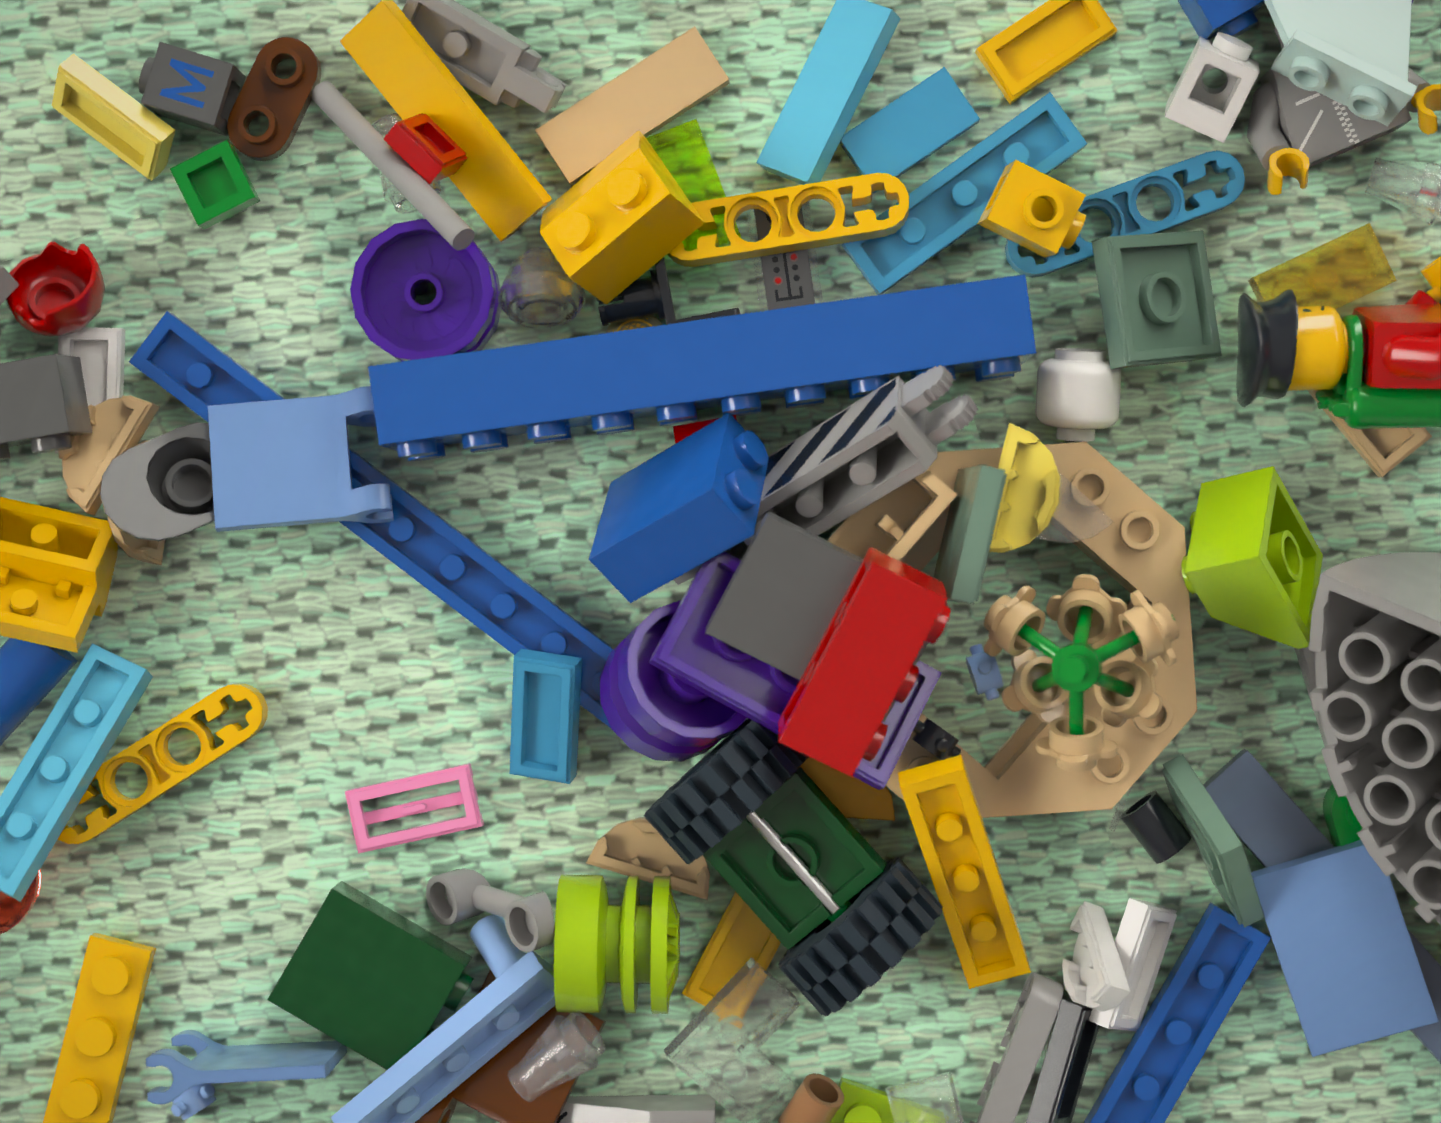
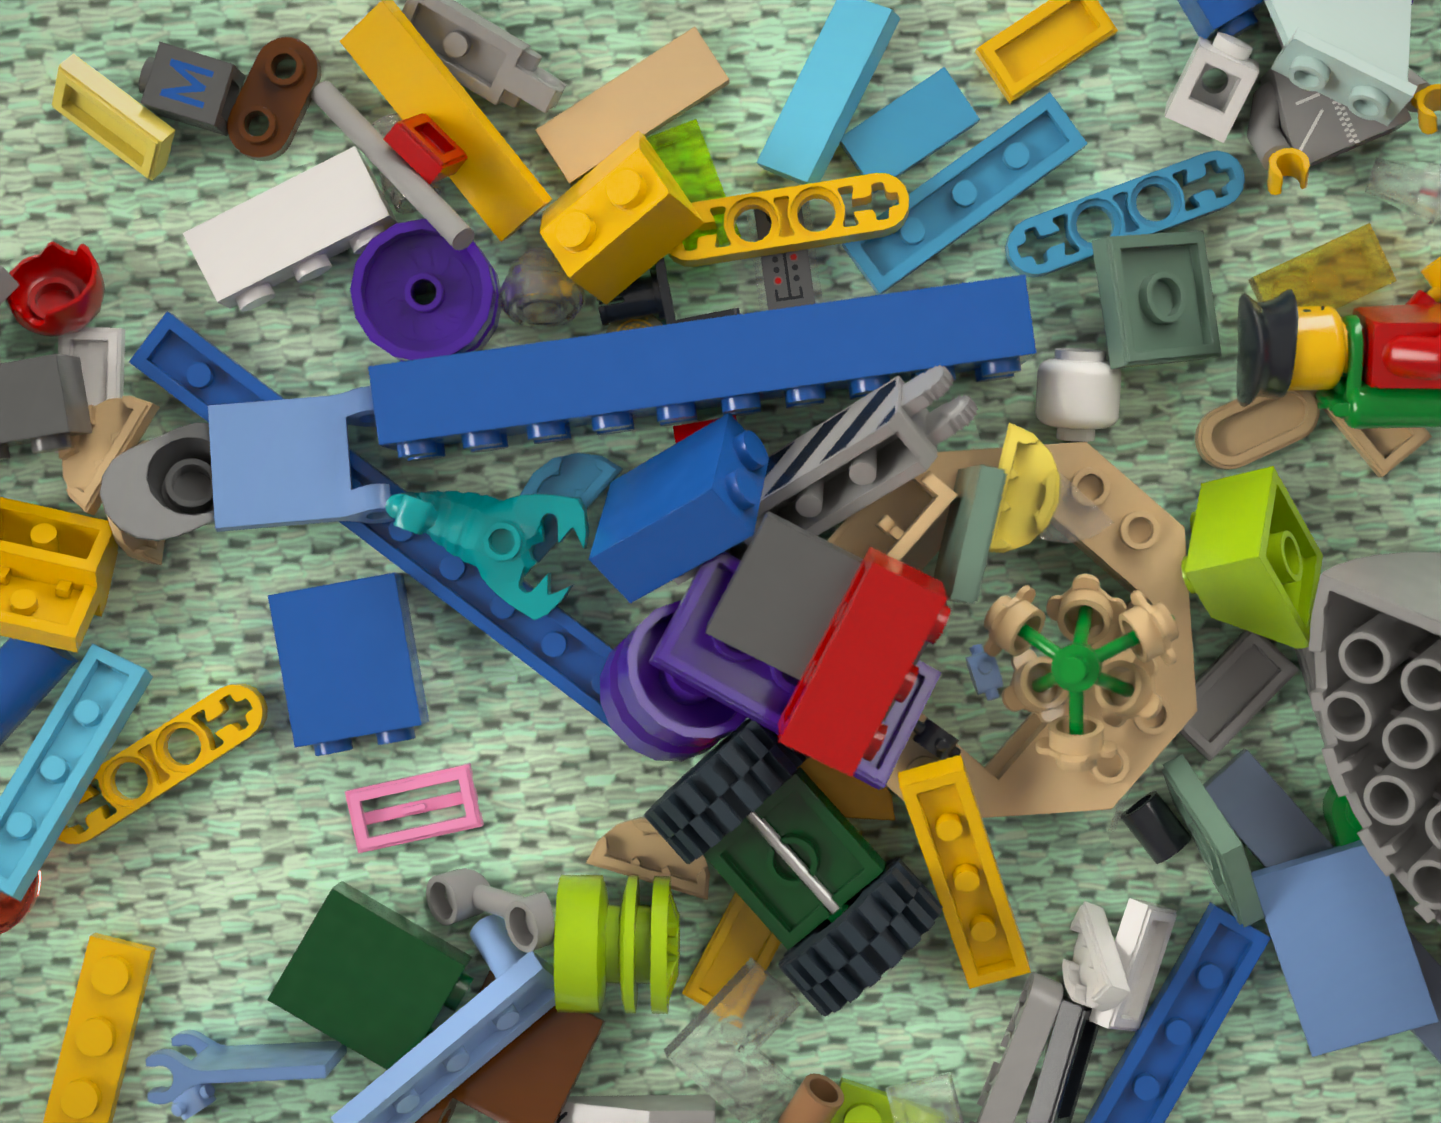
green tile [170,140,260,230] -> none
clear cone [508,1012,606,1102] -> none
dark azure tile [509,649,582,784] -> none
yellow brick [977,160,1086,258] -> none
none -> white brick [183,146,398,312]
none -> blue brick [268,573,430,756]
none -> teal animal [385,490,589,620]
none -> dark azure tile [520,453,624,563]
none -> light grey tile [1179,630,1299,761]
none -> tan tile [1195,390,1320,470]

